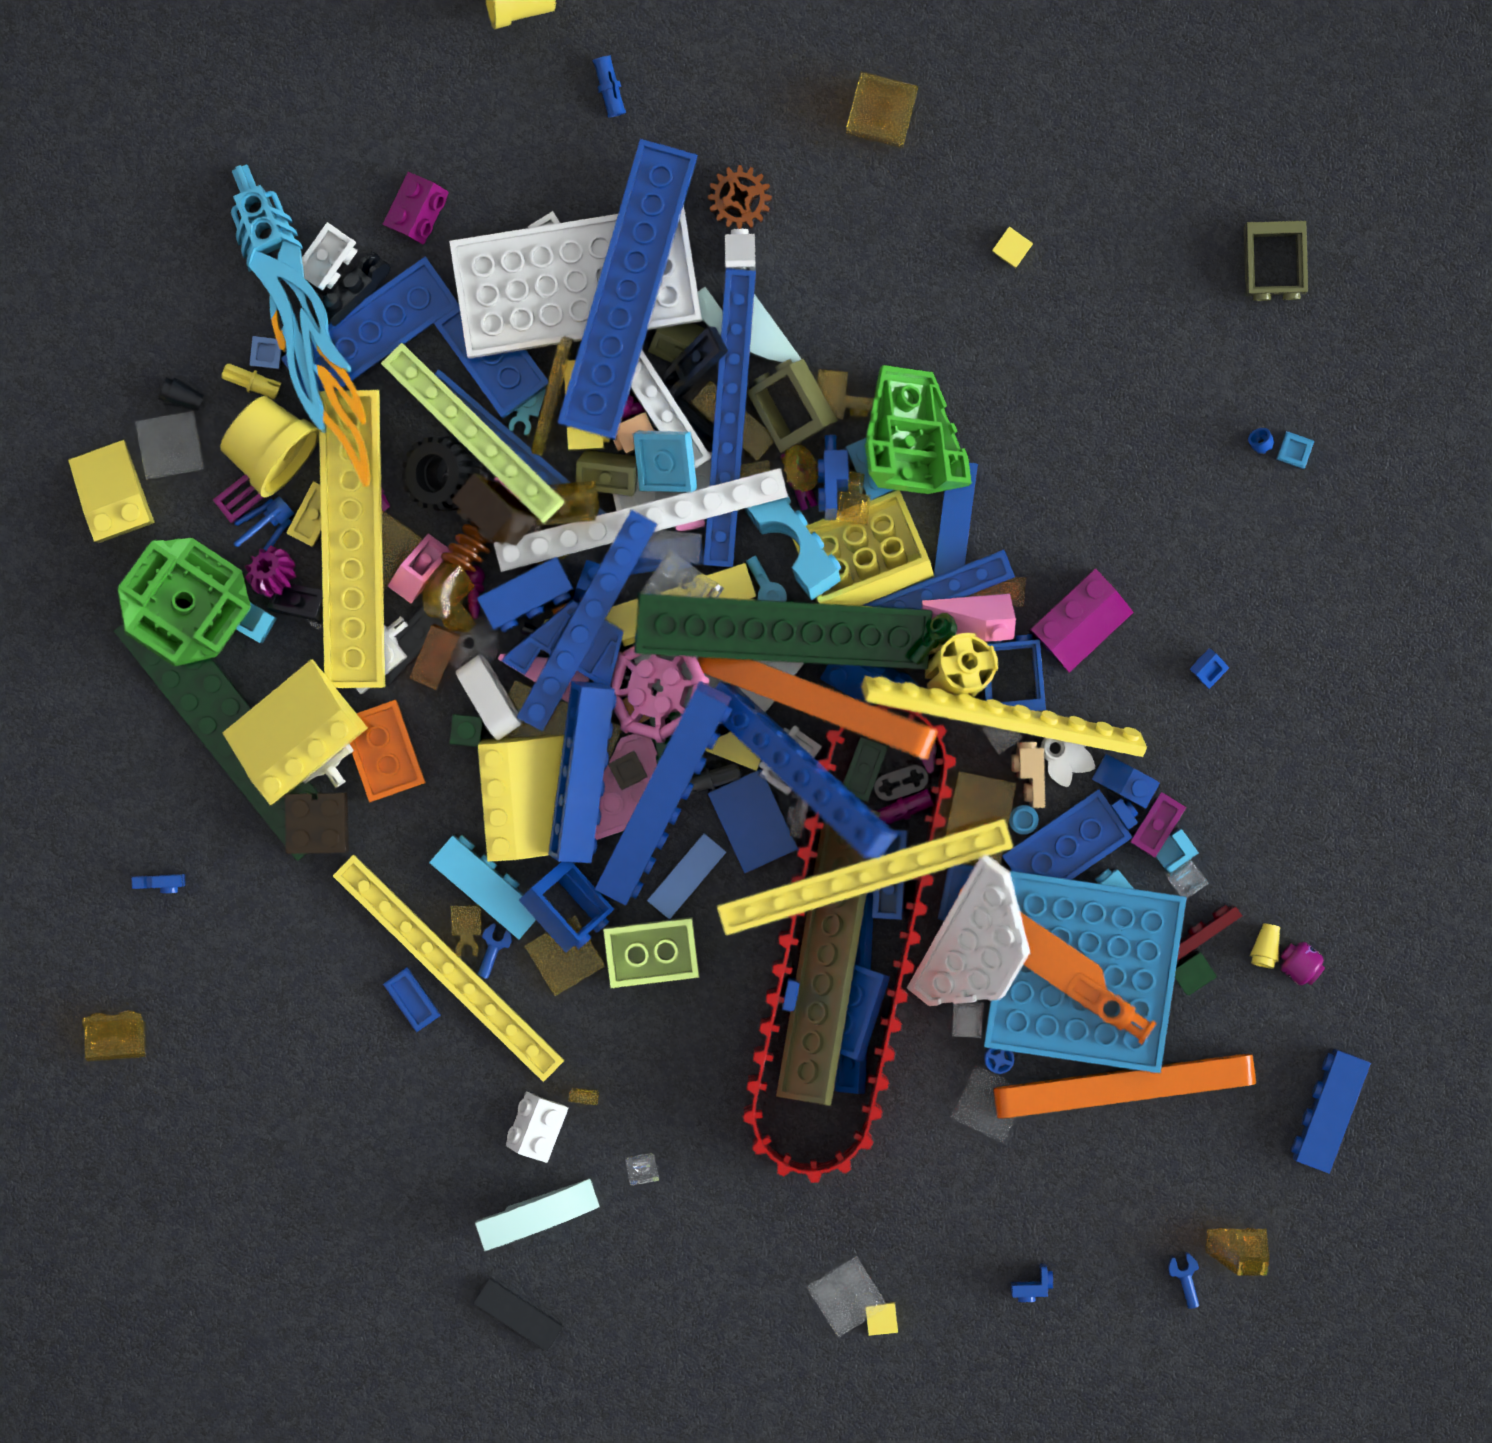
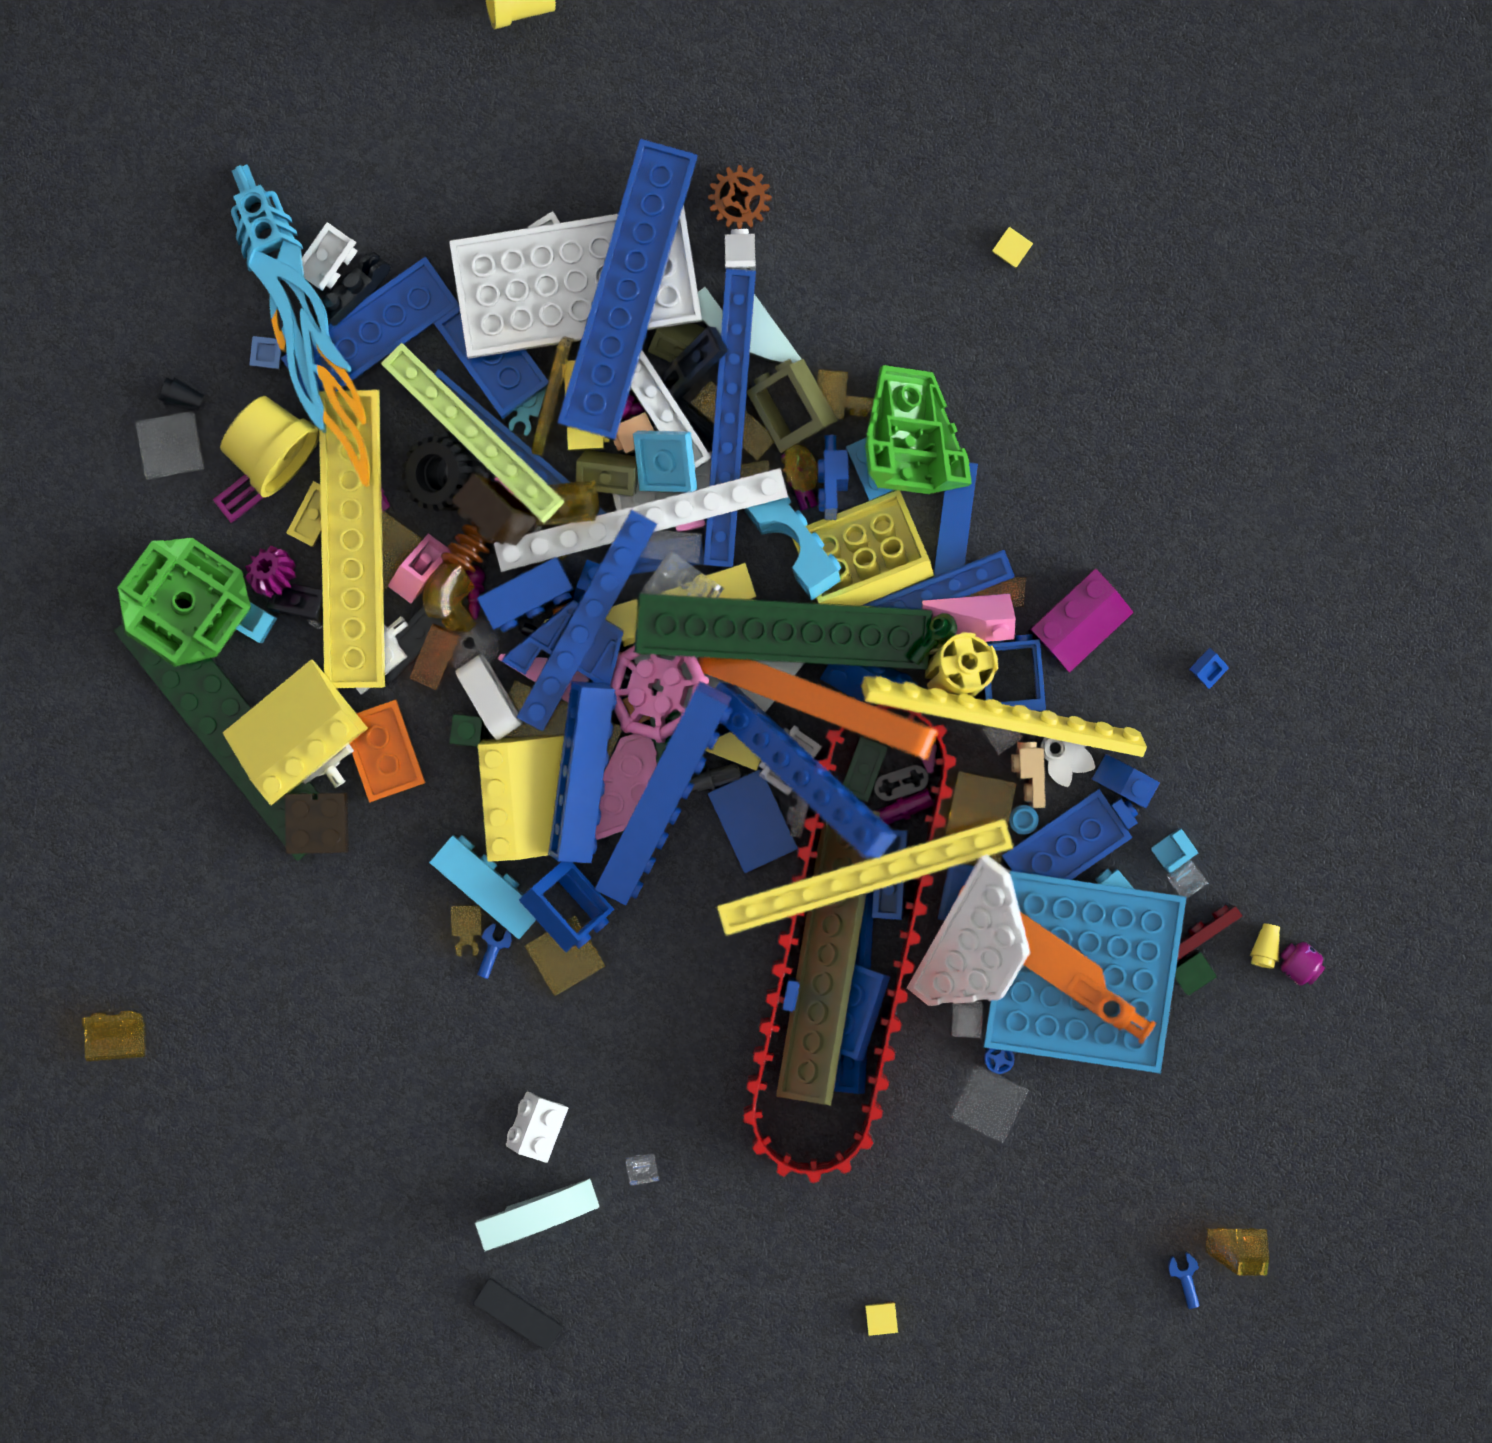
light yellow slope [68,440,154,543] -> none
blue plate [132,874,185,893] -> none
light yellow axle [222,364,281,400] -> none
blue plant [234,496,294,551] -> none
light yellow plate [333,855,564,1082] -> none
magenta bracket [382,172,449,244] -> none
blue tile [383,967,441,1033] -> none
clear yellow tile [568,1088,600,1105] -> none
blue pin [592,55,626,118] -> none
yellowish green brick [603,917,699,988] -> none
dark brown plate [608,750,648,790] -> none
medium blue tile [647,833,726,920] -> none
medium azure plate [746,555,787,601] -> none
clear plate [807,1255,888,1338] -> none
clear yellow plate [836,472,871,525] -> none
clear yellow brick [846,72,918,148] -> none
orange beam [993,1054,1256,1118] -> none
blue bracket [1011,1264,1053,1302] -> none
magenta plate [1130,792,1186,858] -> none
olive window [1244,221,1308,301] -> none
blue hinge [1248,428,1274,454] -> none
dark azure tile [1276,431,1314,469] -> none
blue brick [1291,1048,1371,1174] -> none

